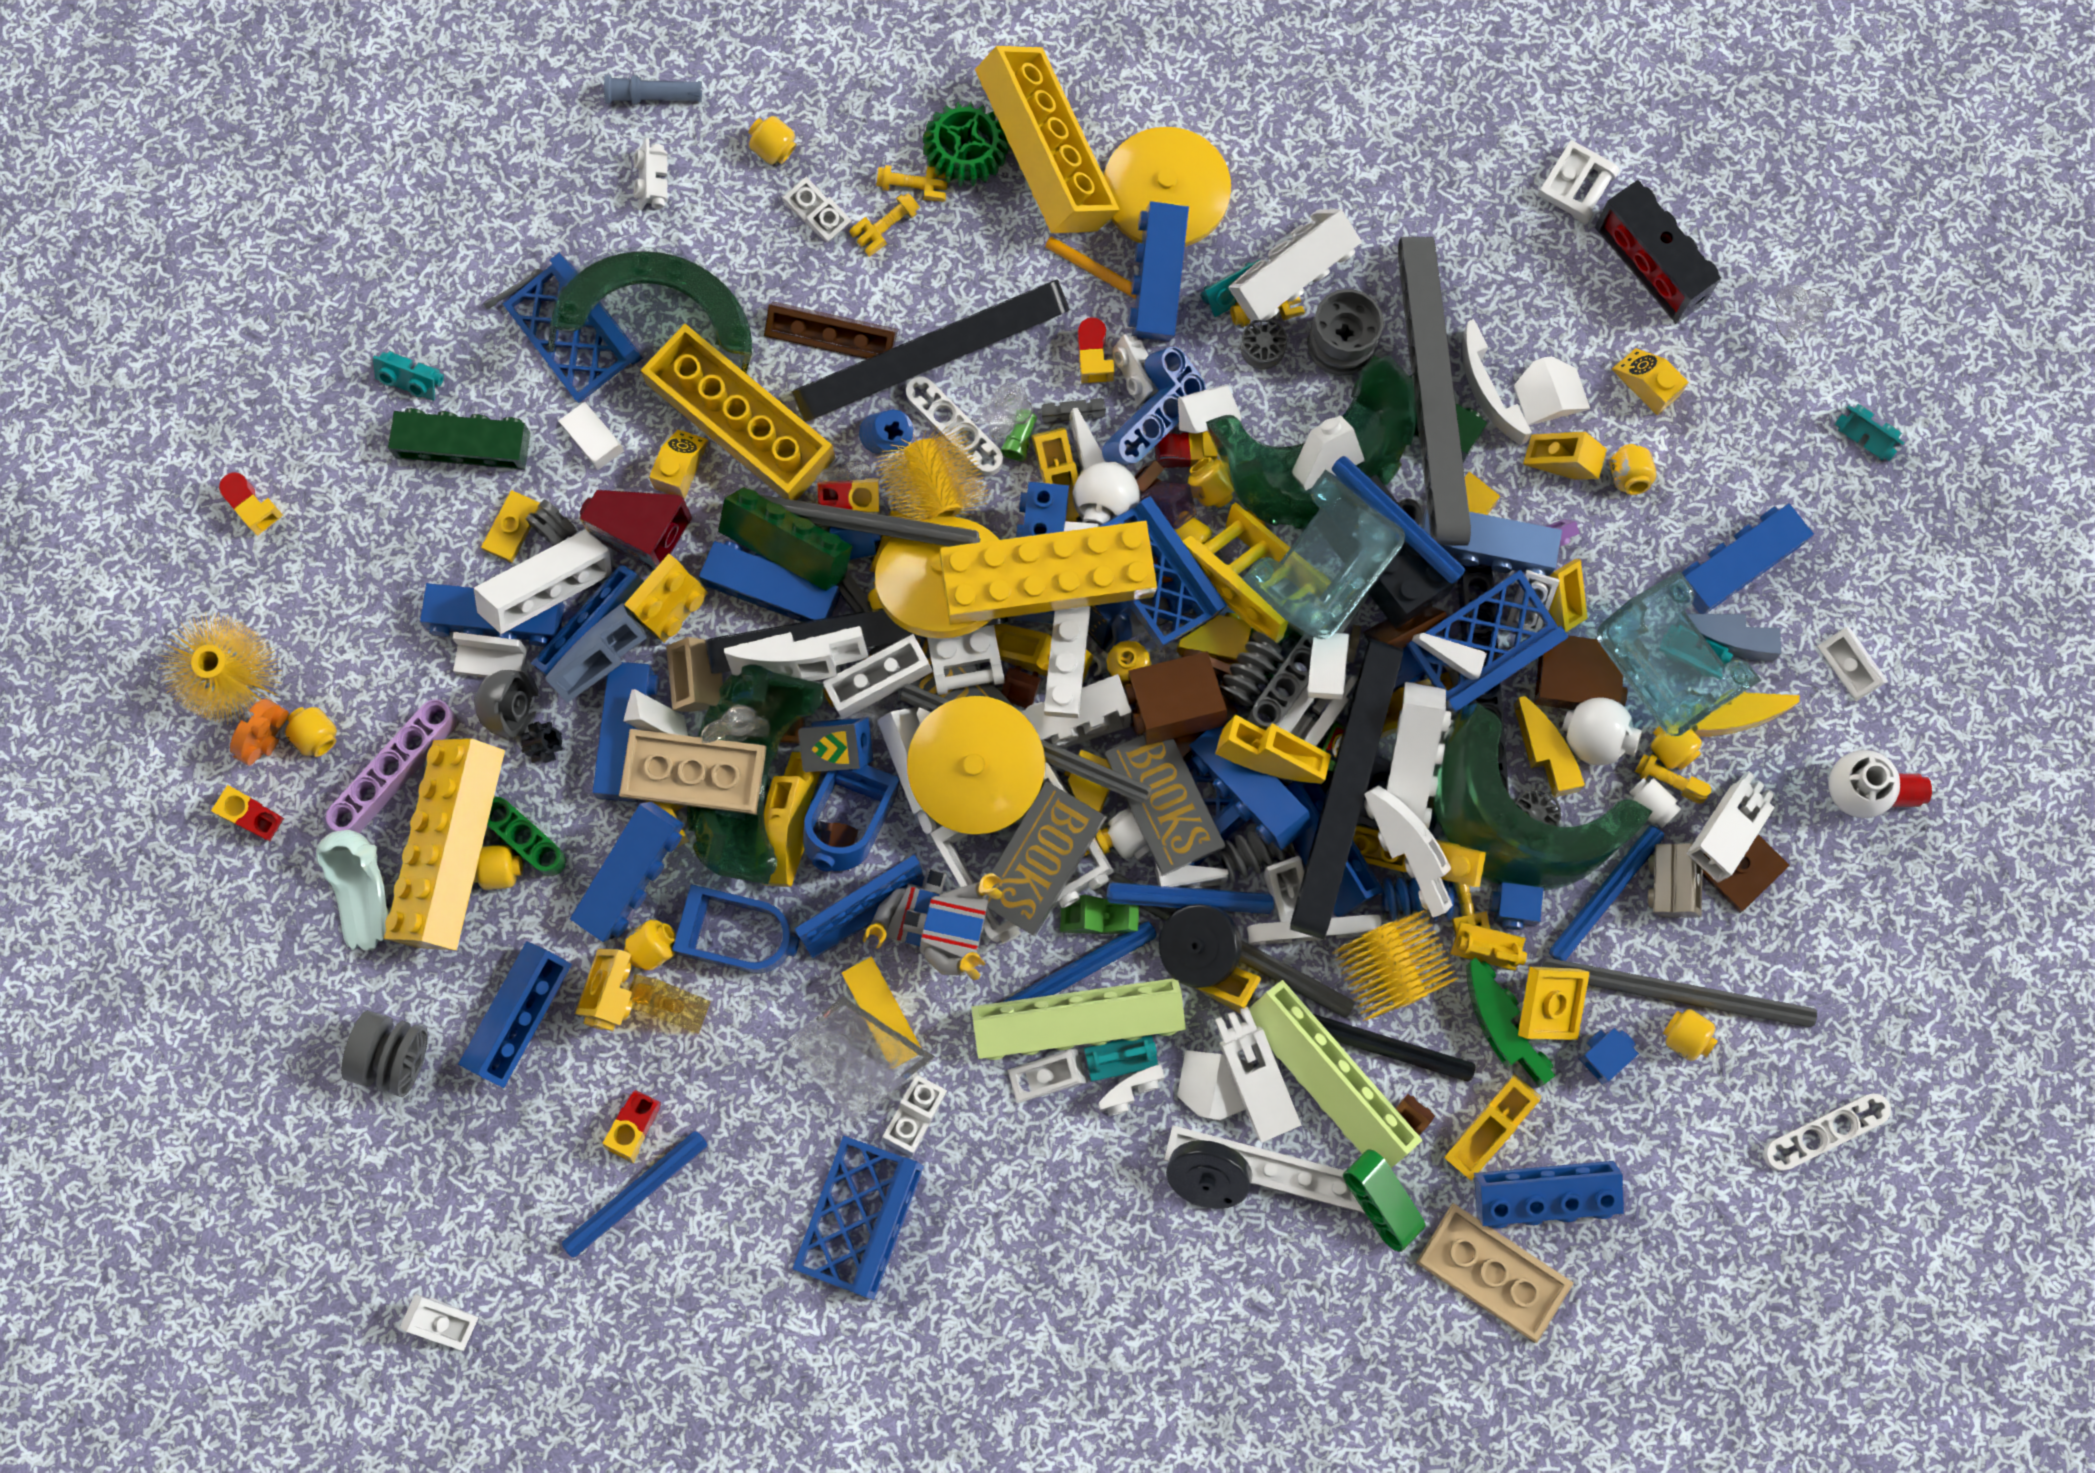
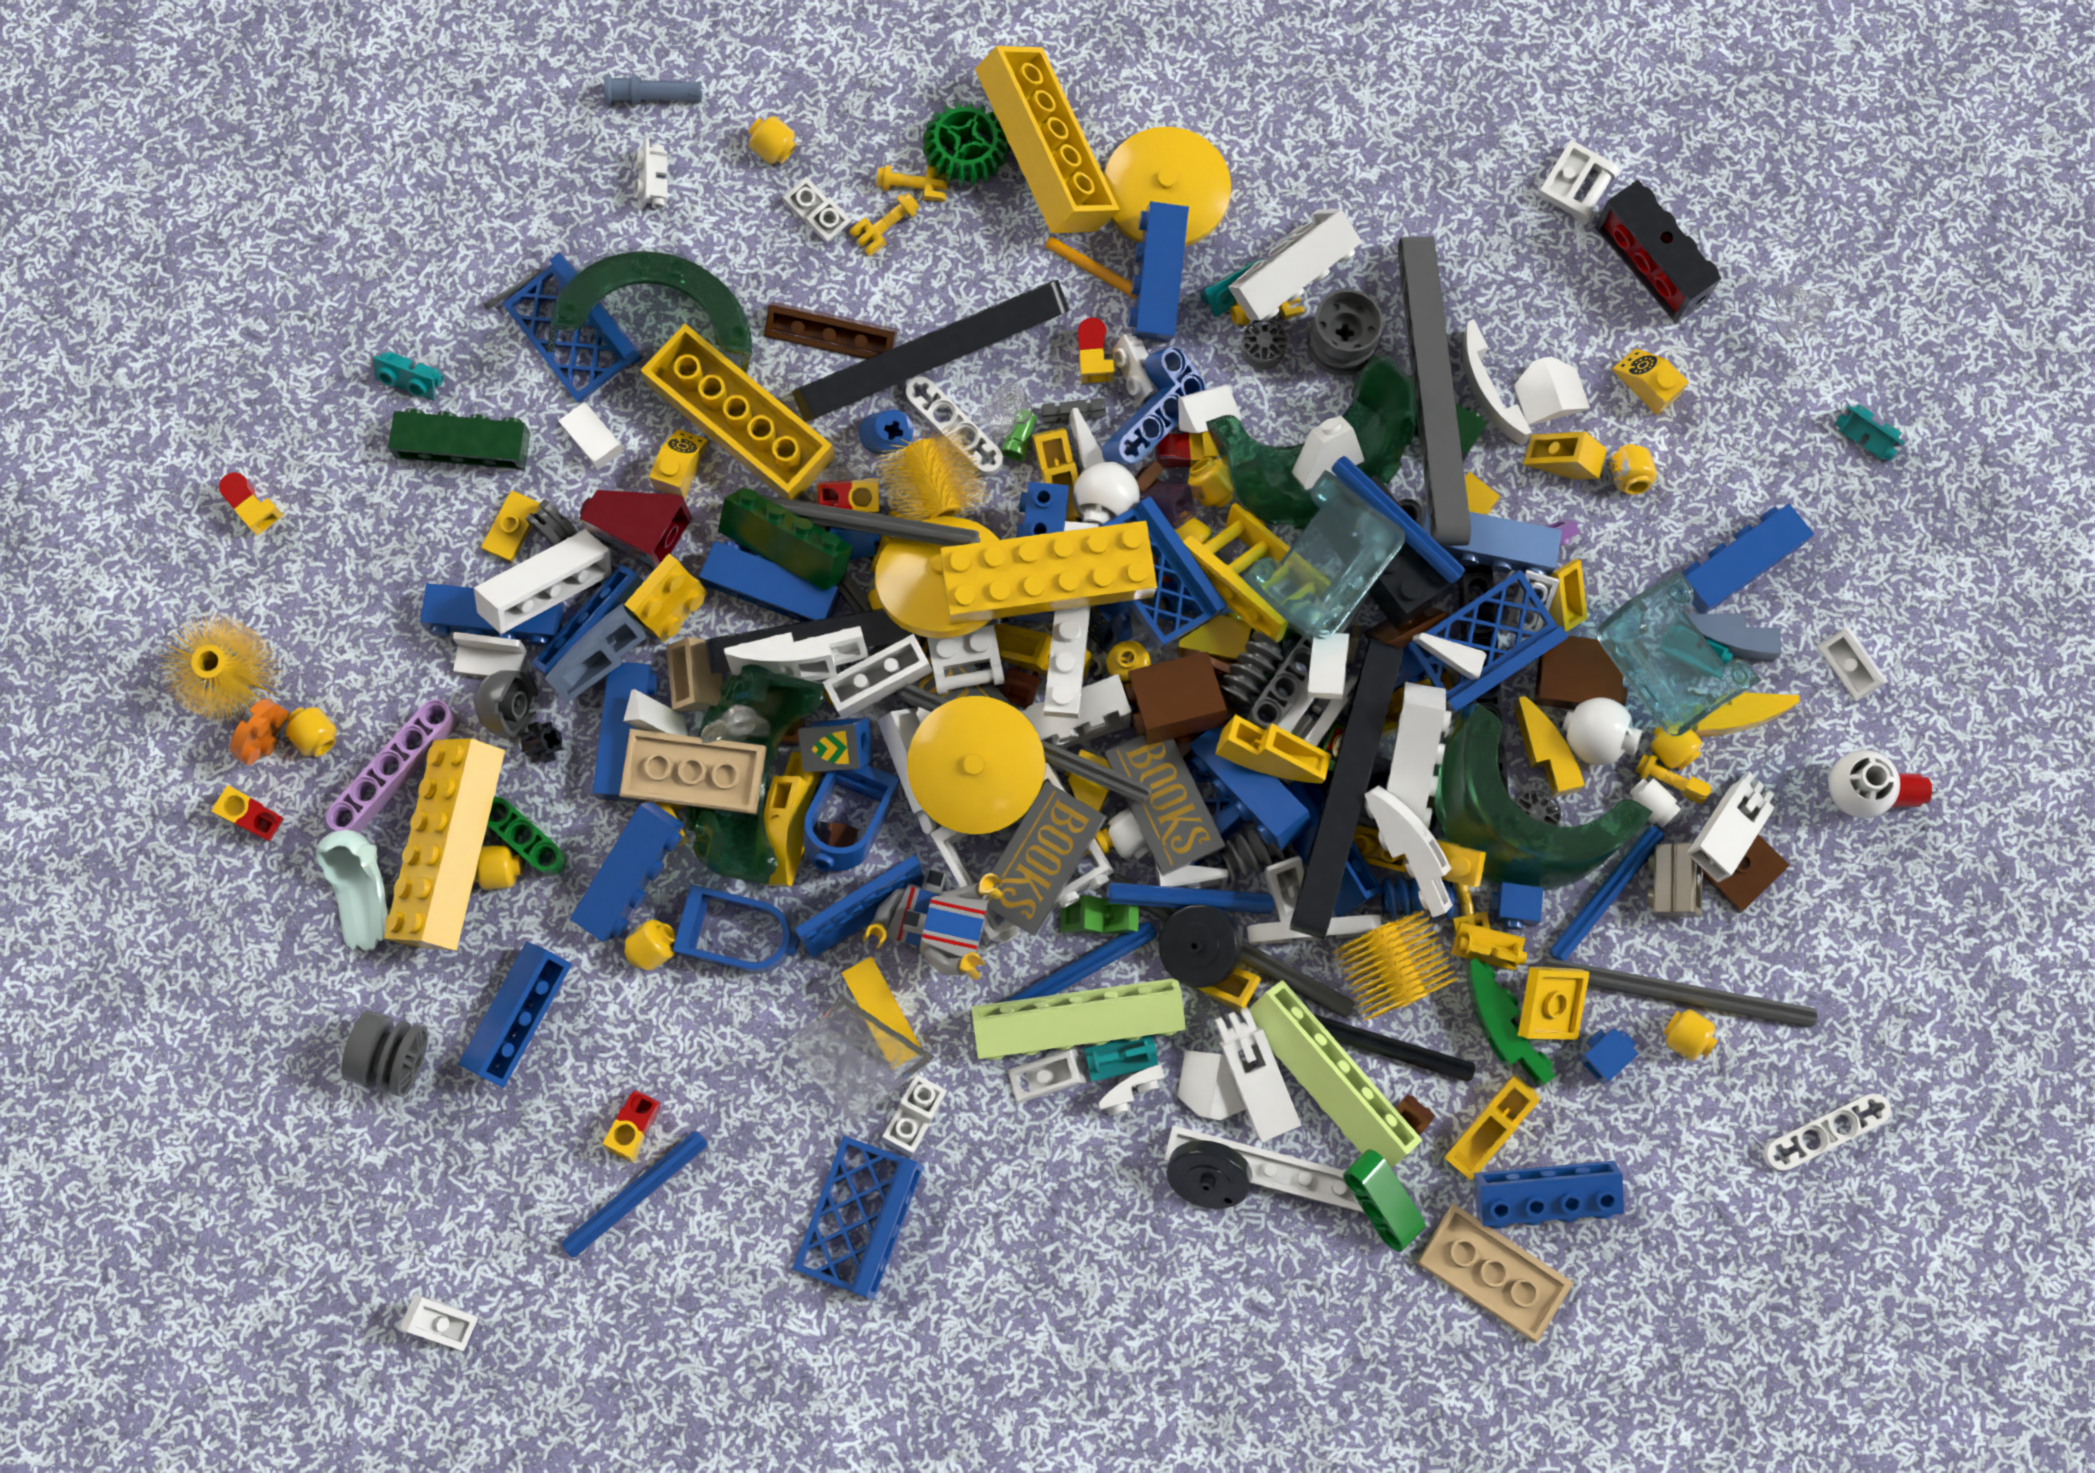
yellow plate [575,949,632,1032] -> none
clear yellow slope [629,974,711,1034] -> none

